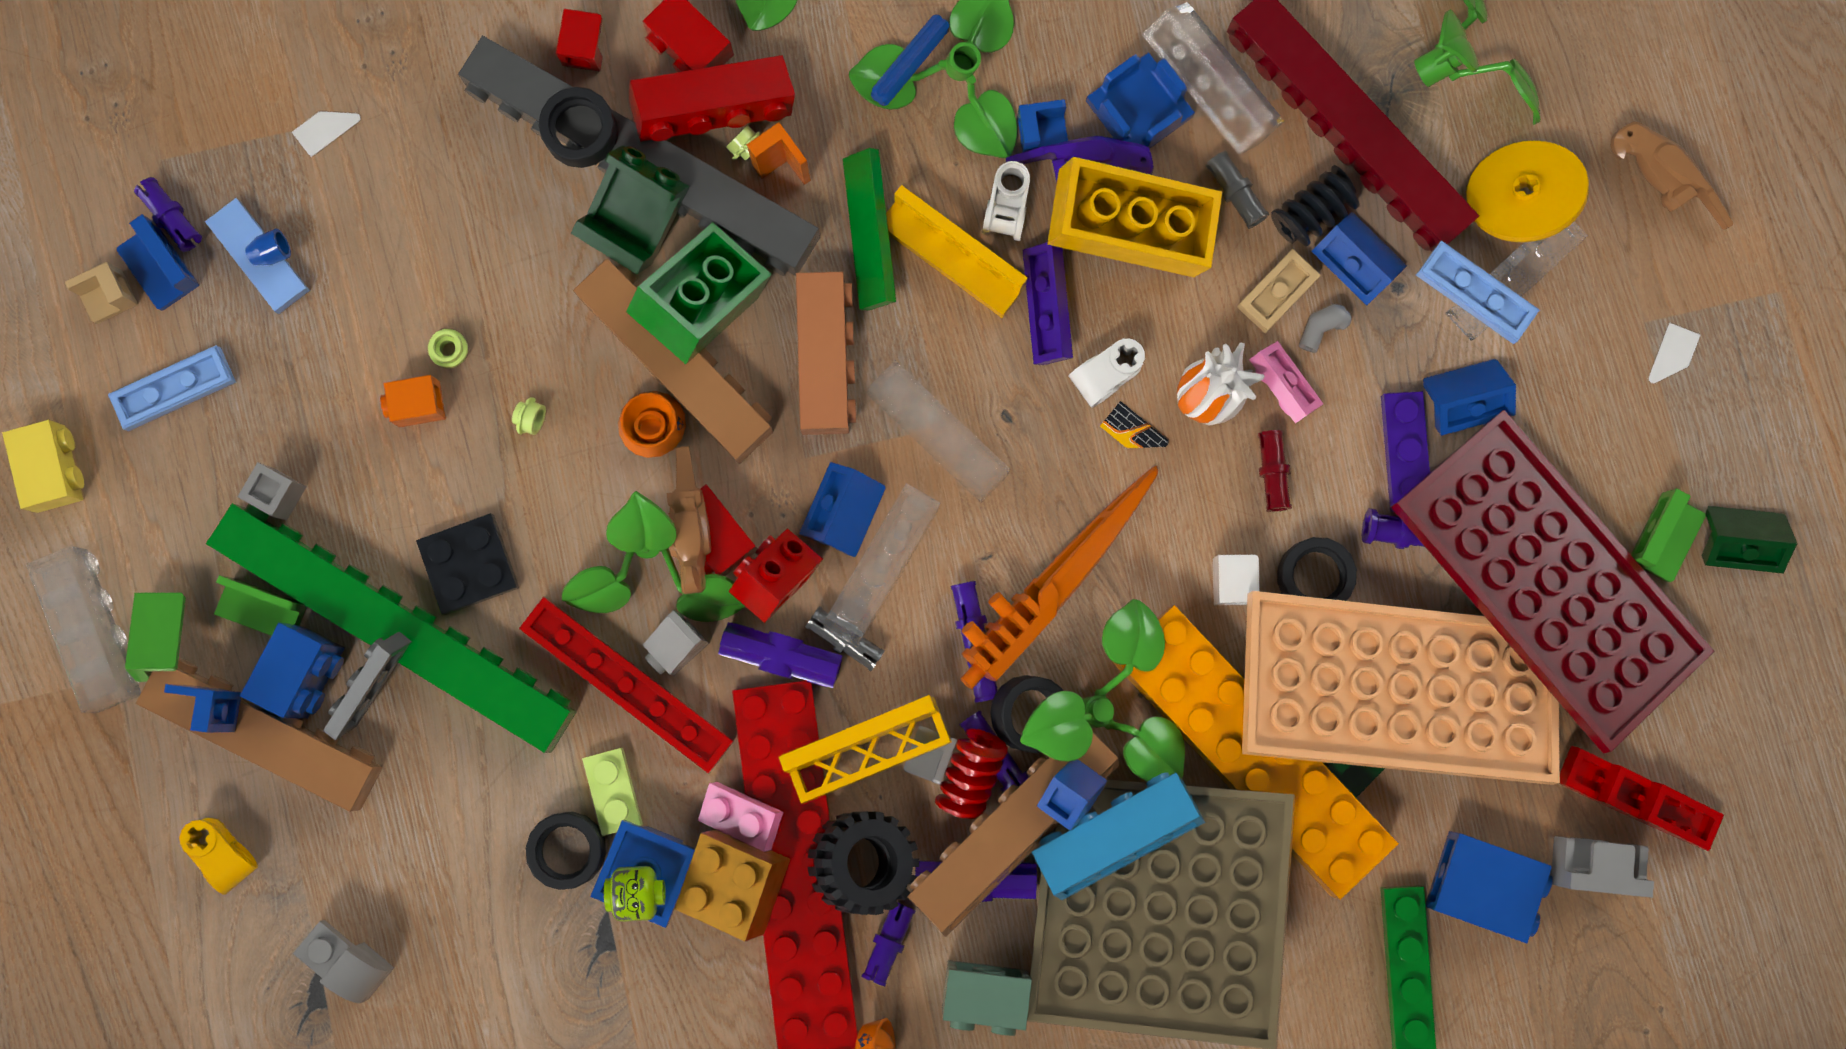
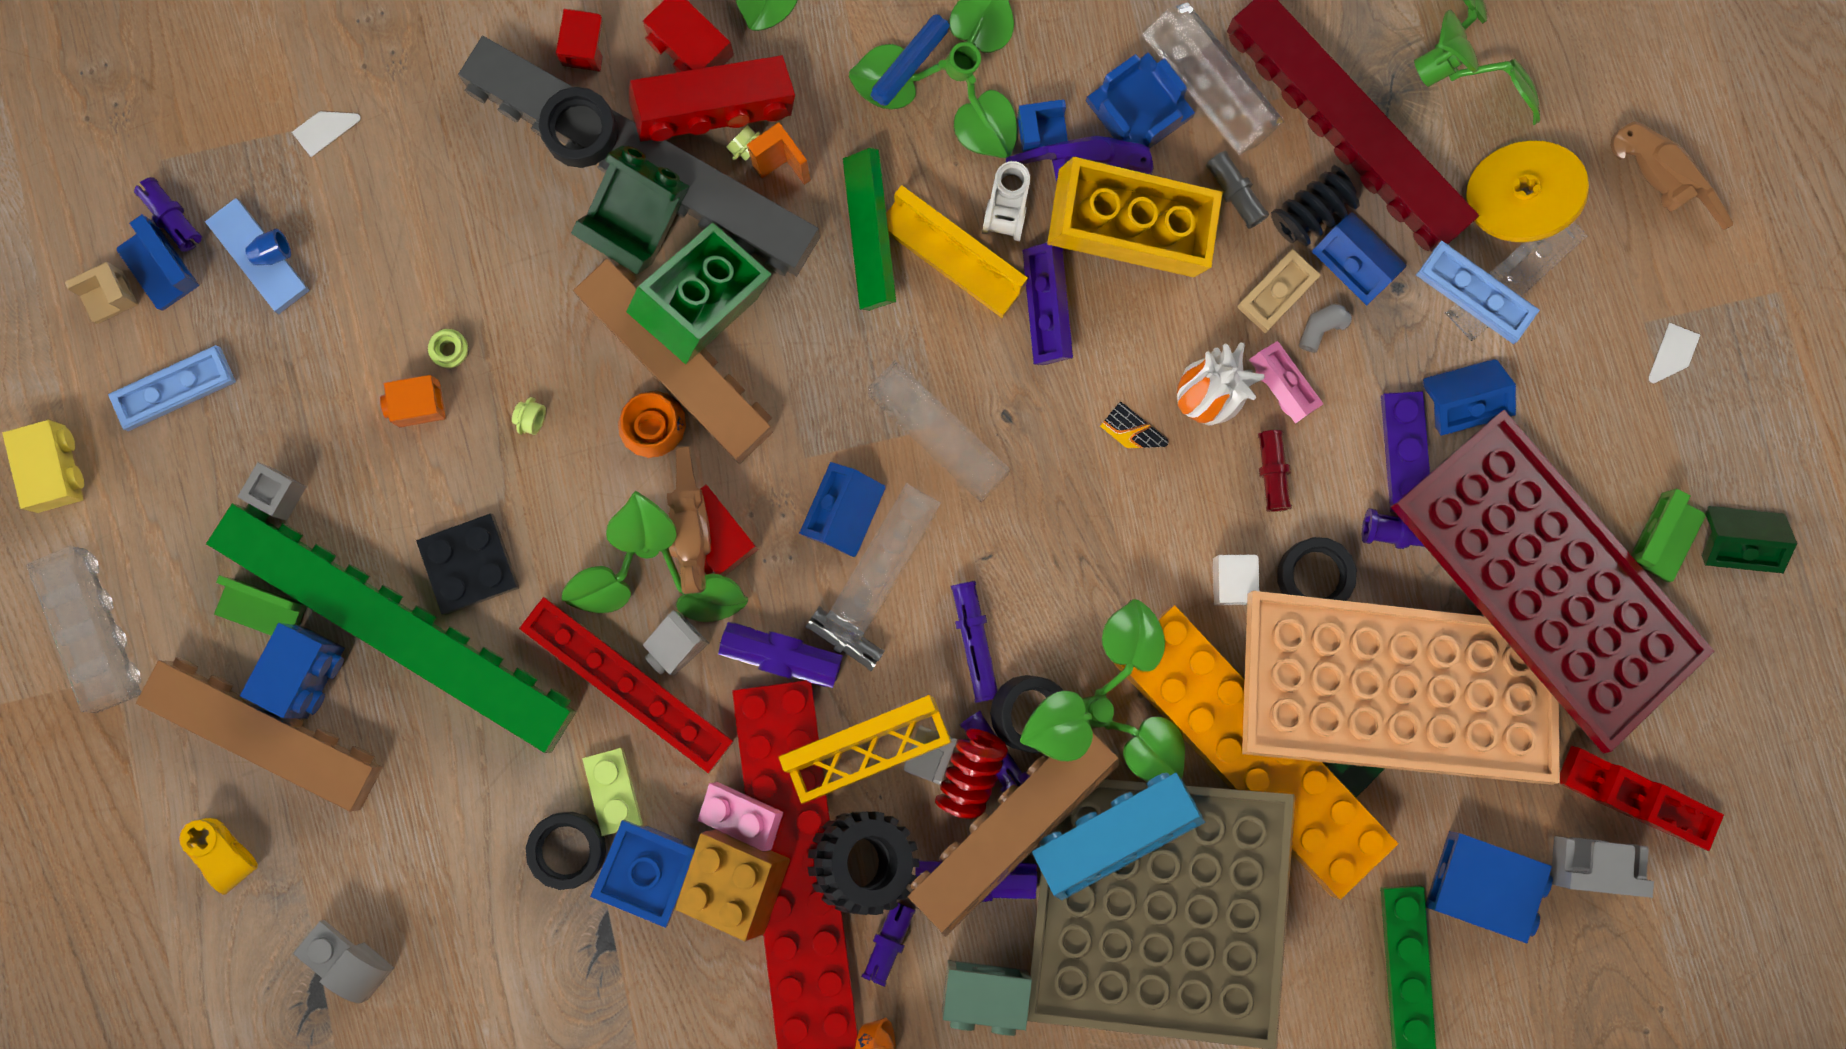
bright green panel [125,593,186,682] -> none
blue panel [164,684,241,733] -> none
dark grey plate [323,632,412,740] -> none
lime head [604,866,666,922] -> none
red brick [728,528,823,623] -> none
nougat brick [796,272,856,435] -> none
orange piece [960,466,1158,689] -> none
blue panel [1037,759,1108,830] -> none
white piece [1069,338,1145,408] -> none

